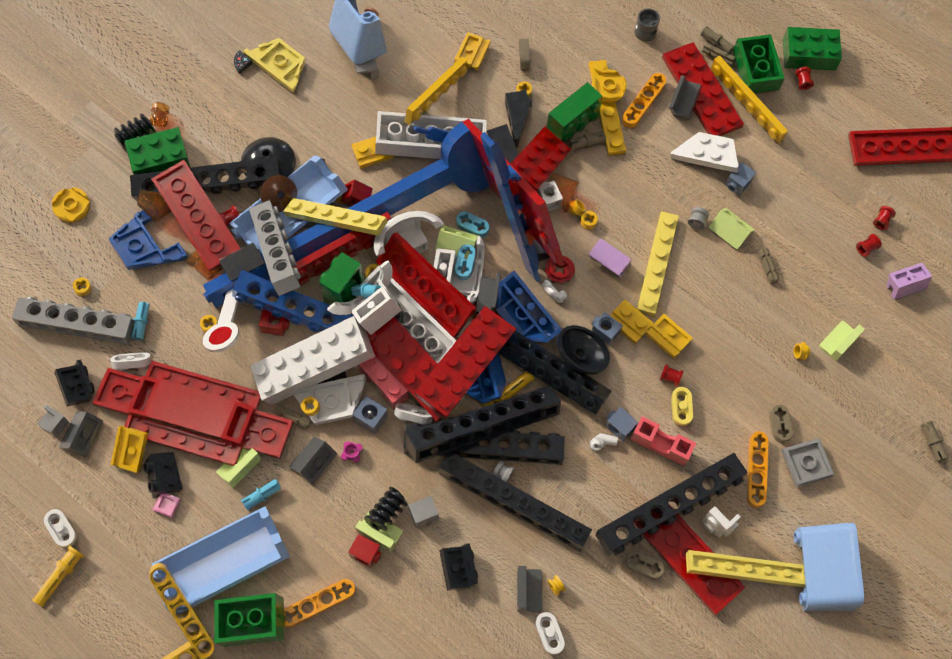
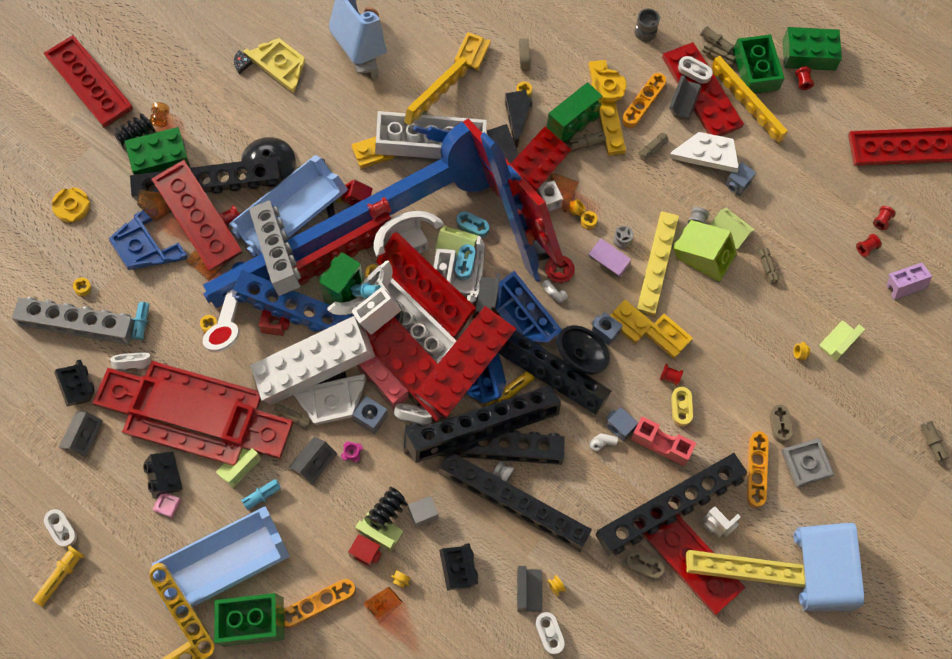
light grey panel [38,404,69,438] -> none
yellow plate [110,425,148,473] -> none
dark grey panel [219,242,264,281] -> none
reddish brown dish [260,175,297,212] -> none
light yellow plate [284,198,388,236] -> none
yellow bush [301,396,320,416] -> none
none -> red plate [43,35,133,128]
none -> clear orange slope [363,587,403,624]
none -> red bush [367,197,391,220]
none -> yellow plate [391,570,411,588]
none -> light grey wheel [613,226,633,249]
none -> dark tan axle [639,133,669,160]
none -> lime slope [674,220,737,282]
none -> white plate [678,56,712,83]

